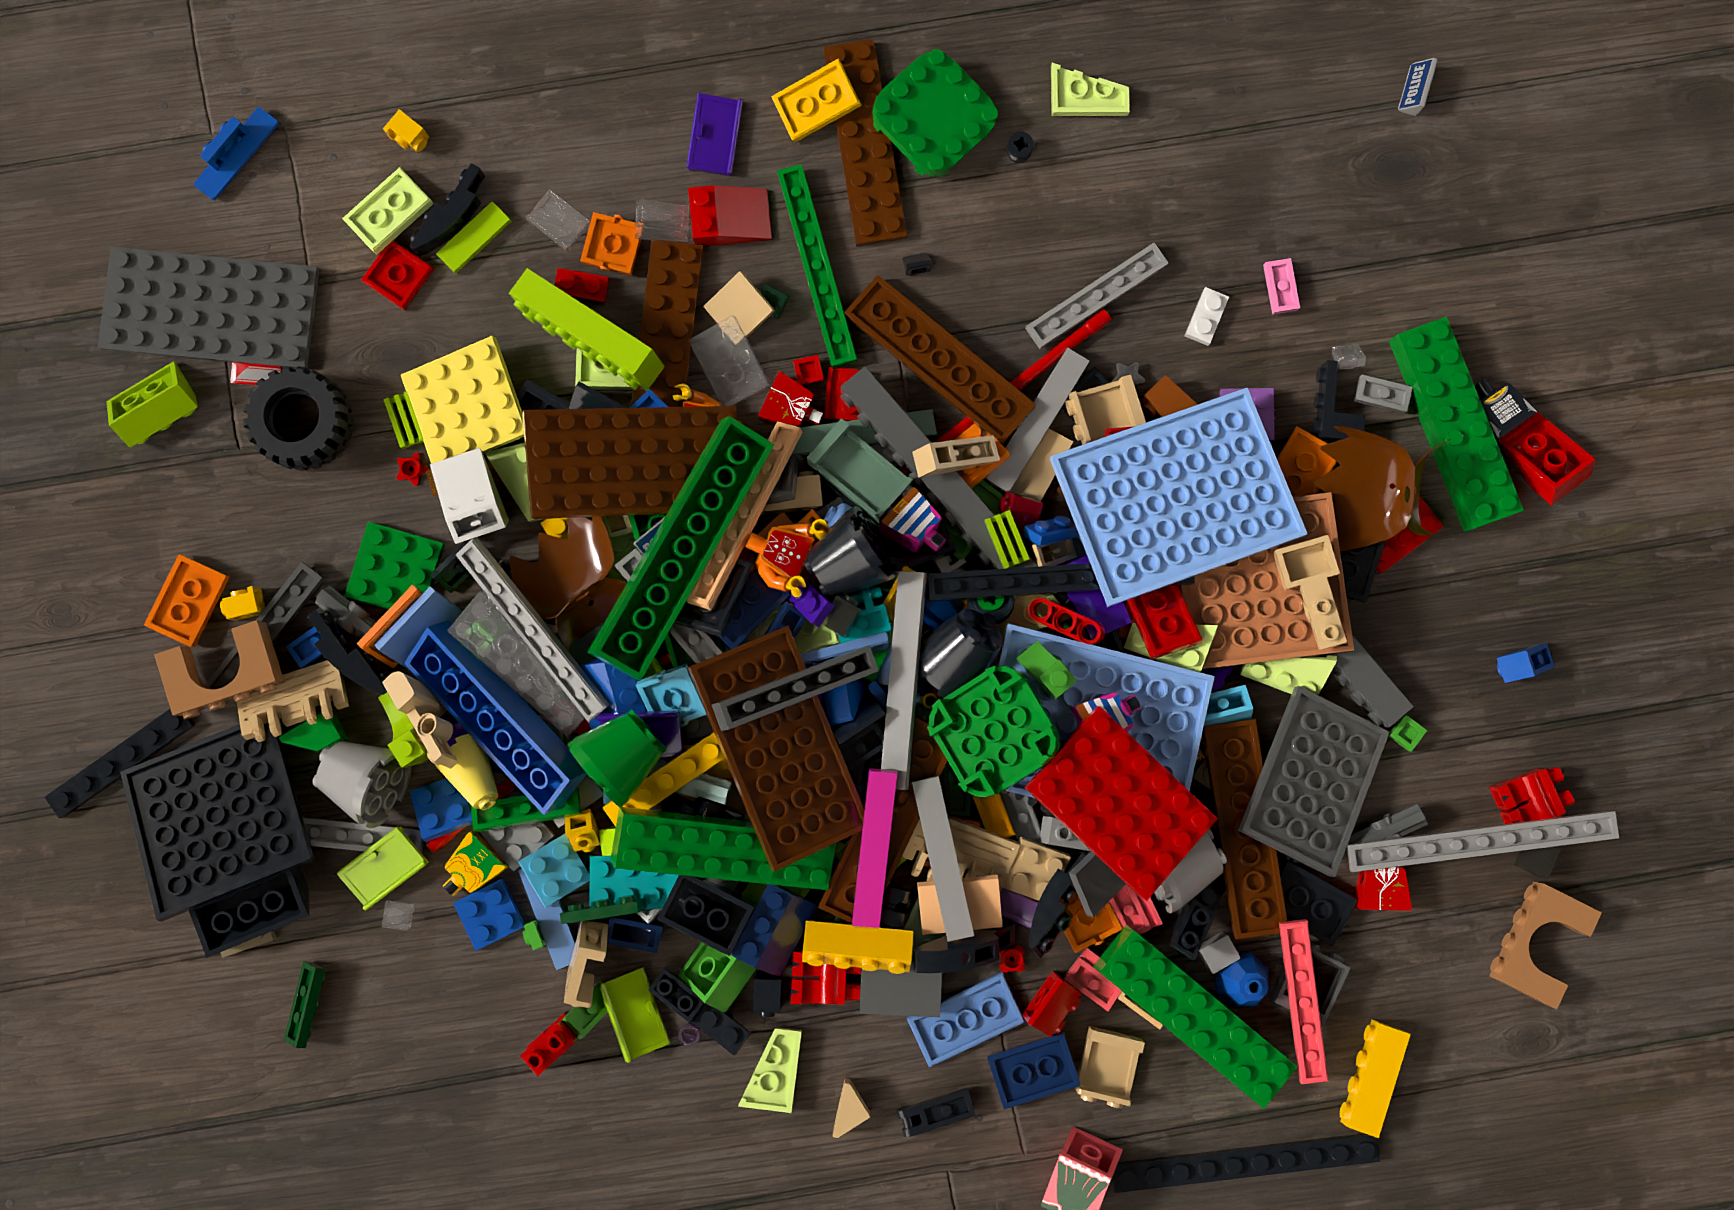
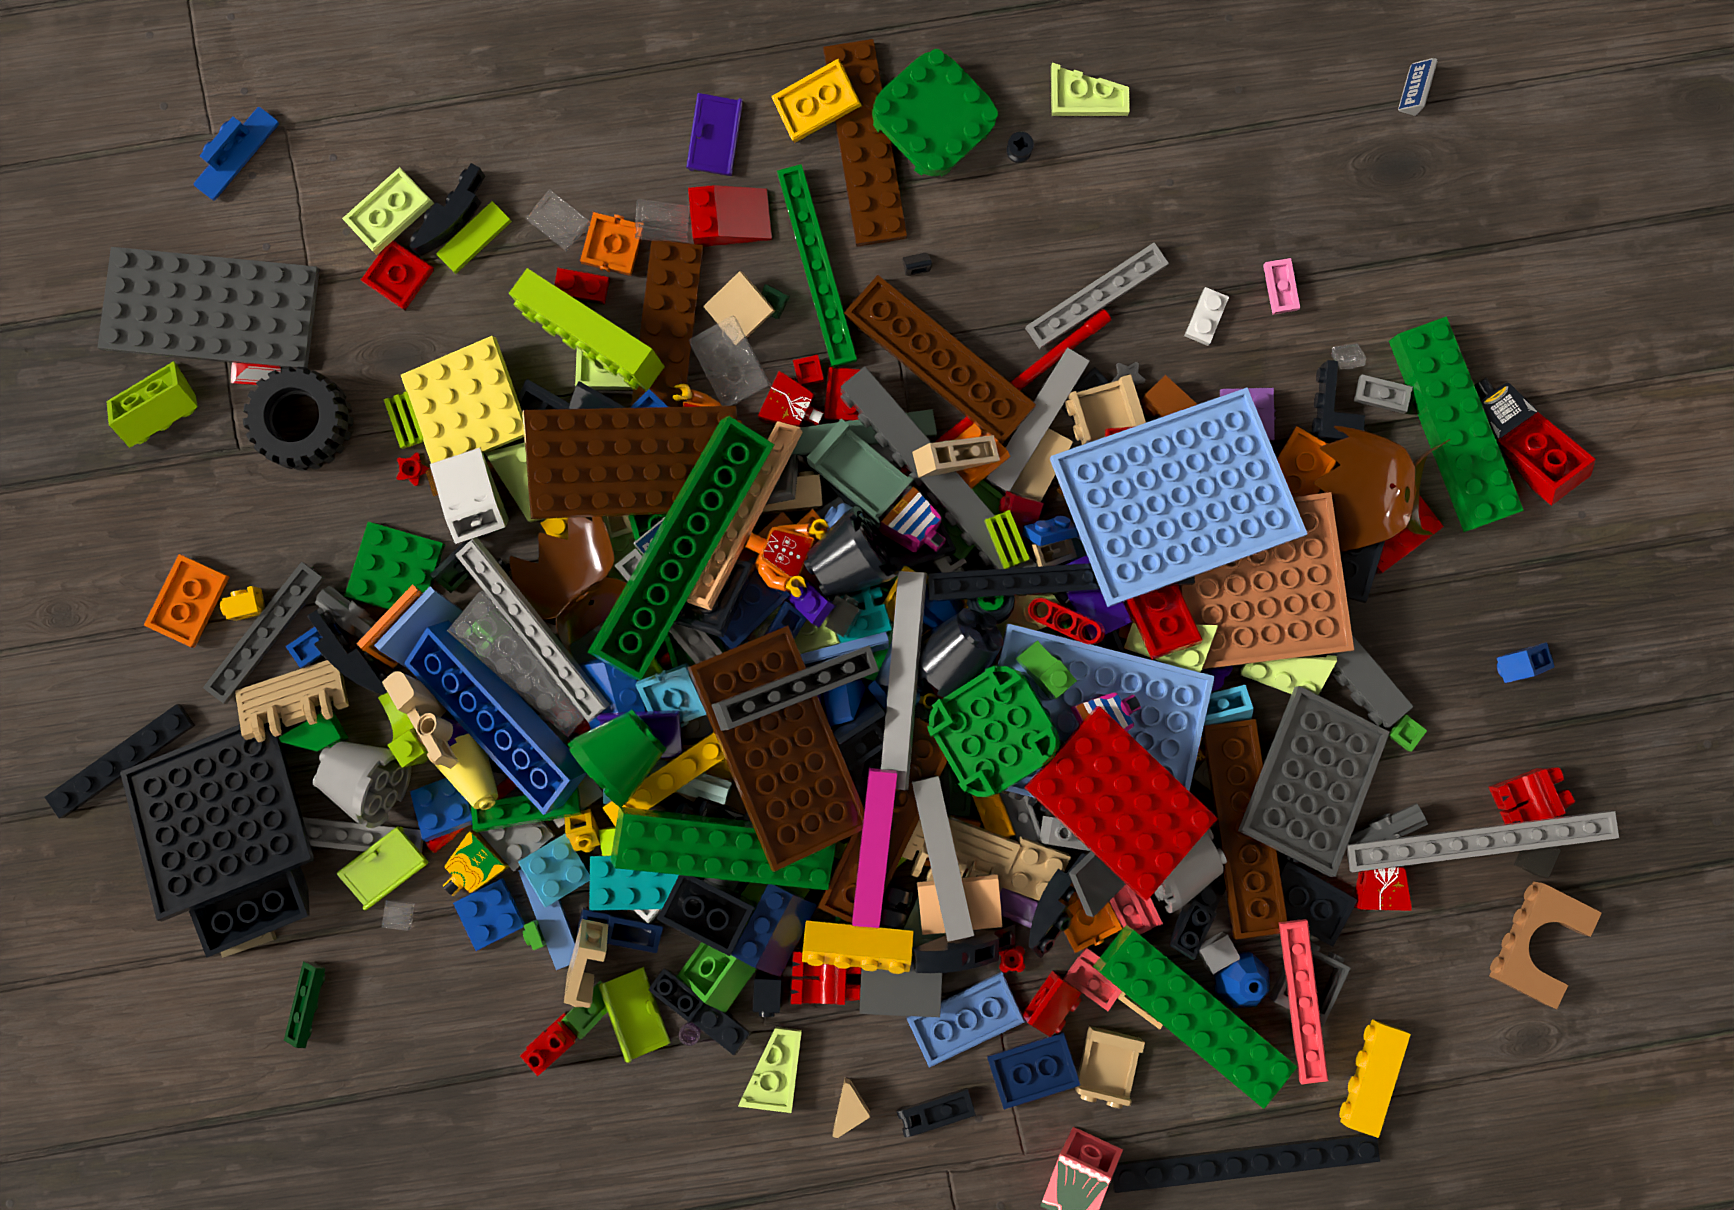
medium nougat arch [154,620,284,719] -> none
yellow brick [383,109,429,153] -> none
dark green plate [560,894,647,924] -> none
tan plate [1274,535,1347,650] -> none

